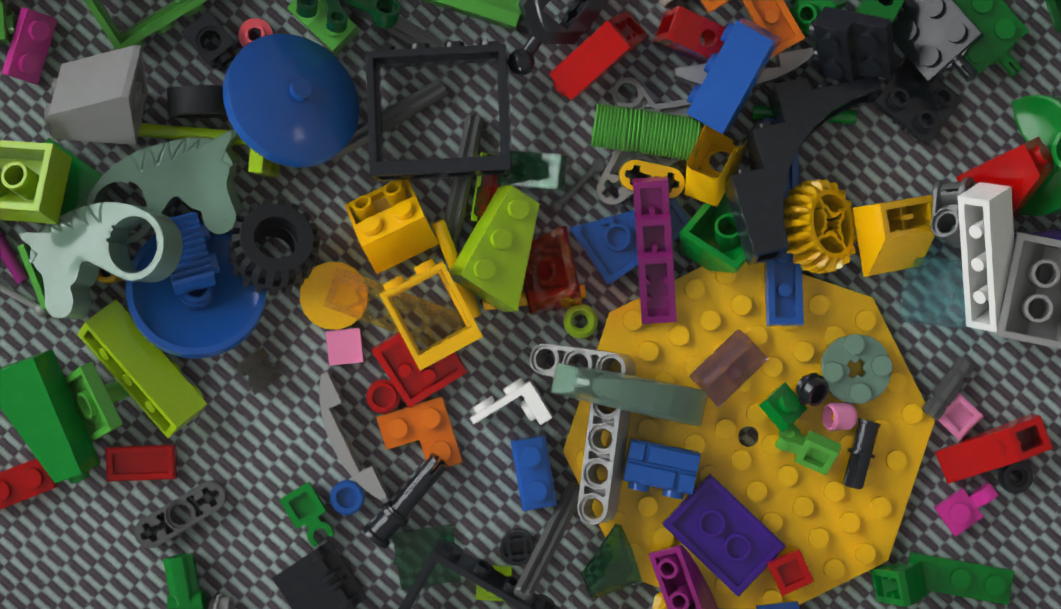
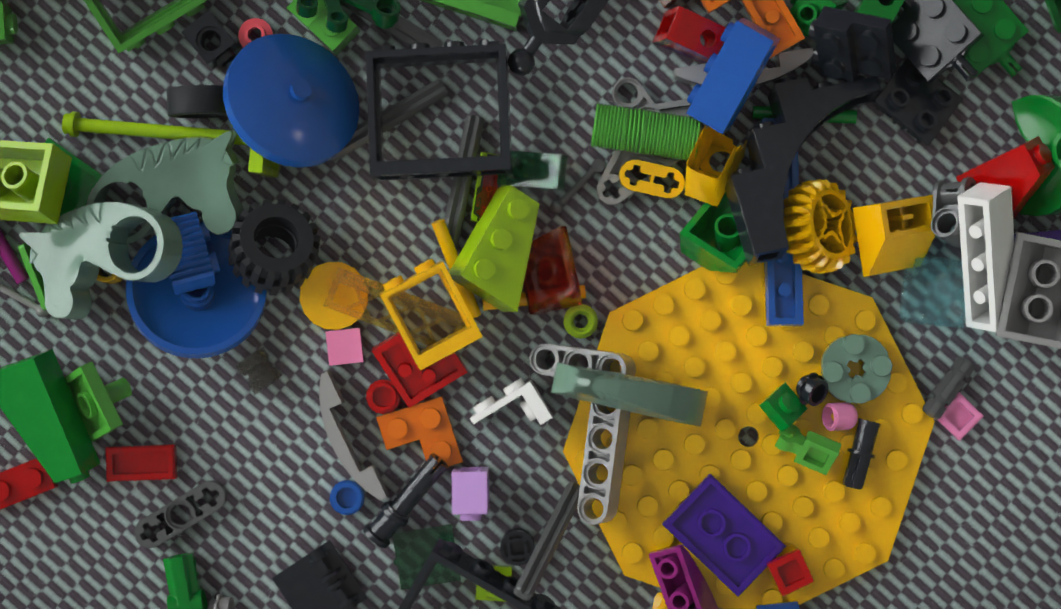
dark pink plate [1,7,58,85] -> none
light grey slope [44,45,148,145] -> none
lime brick [77,299,207,439] -> none
green plate [279,481,335,547] -> none
yellow slope [345,180,439,274] -> none
blue brick [511,434,557,511] -> none
red slope [549,10,650,100] -> none
blue wing [569,198,690,285] -> none
clear green slope [581,523,642,599] -> none
blue brick [622,438,701,499] -> none
magenta slope [633,176,677,324] -> none
slope [690,329,768,407] -> none
green slope [870,561,928,607] -> none
green plate [907,551,1014,605] -> none
dark pink plate [933,482,998,537] -> none
red slope [934,414,1053,484] -> none
black plate [997,460,1033,494] -> none
none -> lavender brick [452,467,490,521]

